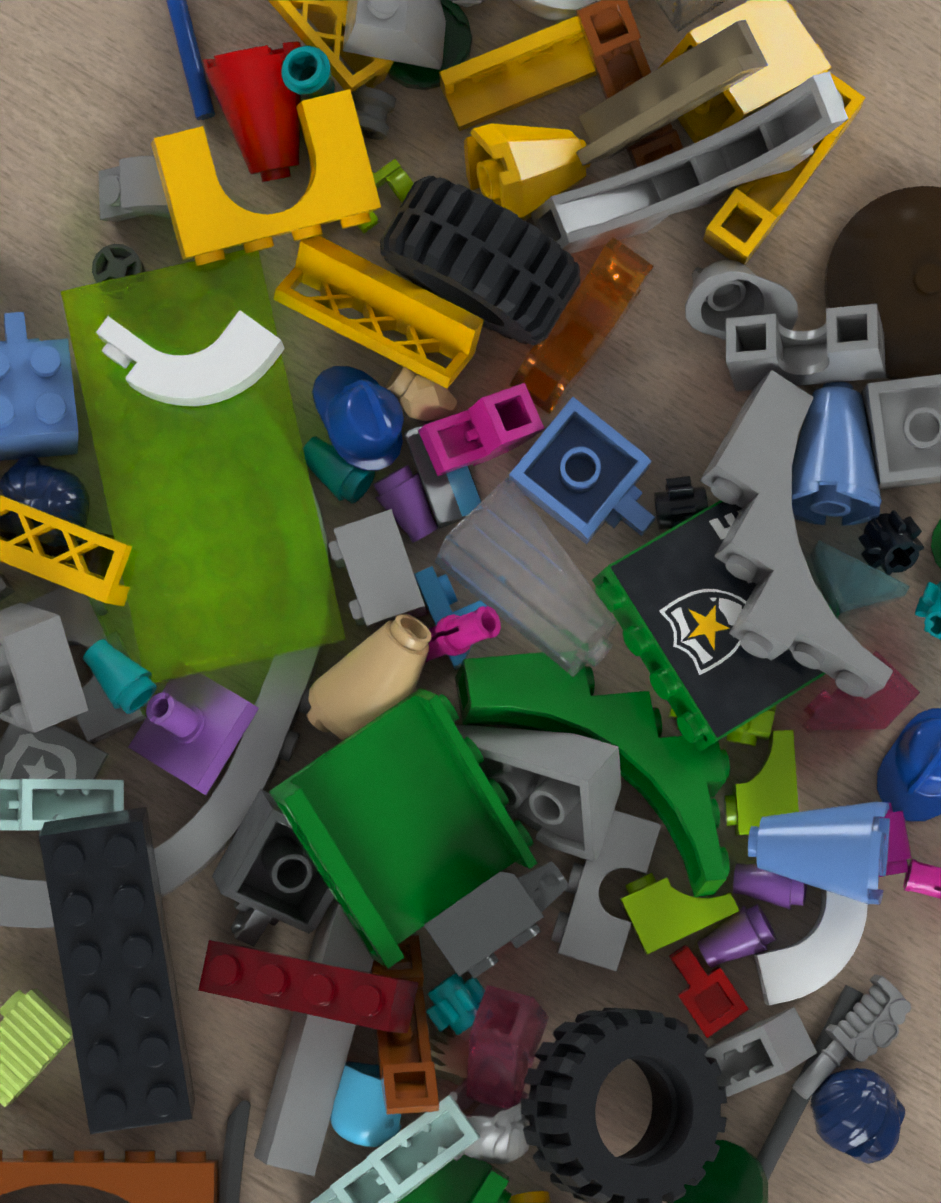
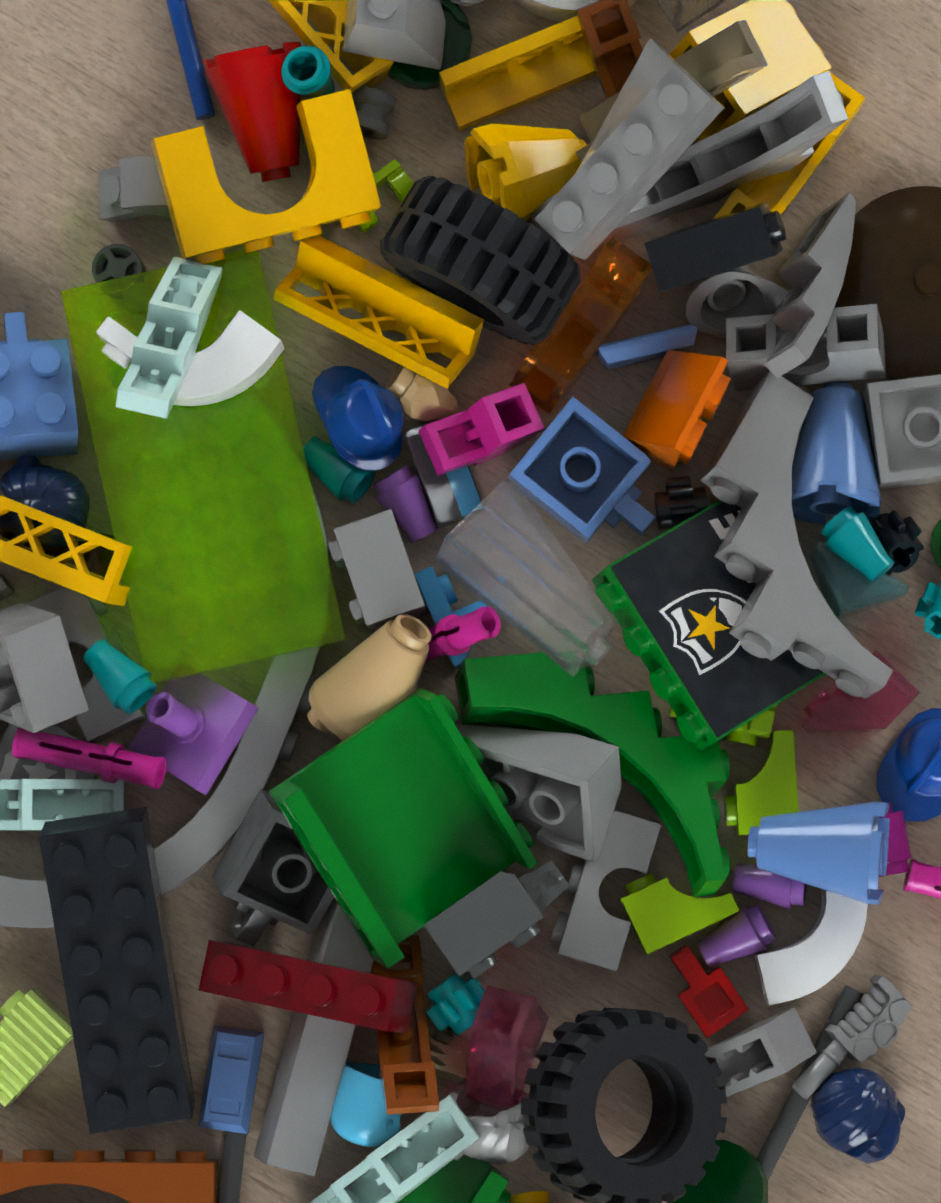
none -> dark pink pin [12,727,167,789]
none -> light aqua slope [116,257,223,419]
none -> medium blue tile [198,1025,264,1134]
none -> light grey wedge [534,38,725,260]
none -> medium blue tile [597,324,697,370]
none -> orange slope [623,350,731,473]
none -> black brick [644,202,786,292]
none -> light grey slope [763,193,856,378]
none -> teal cone [821,506,895,583]

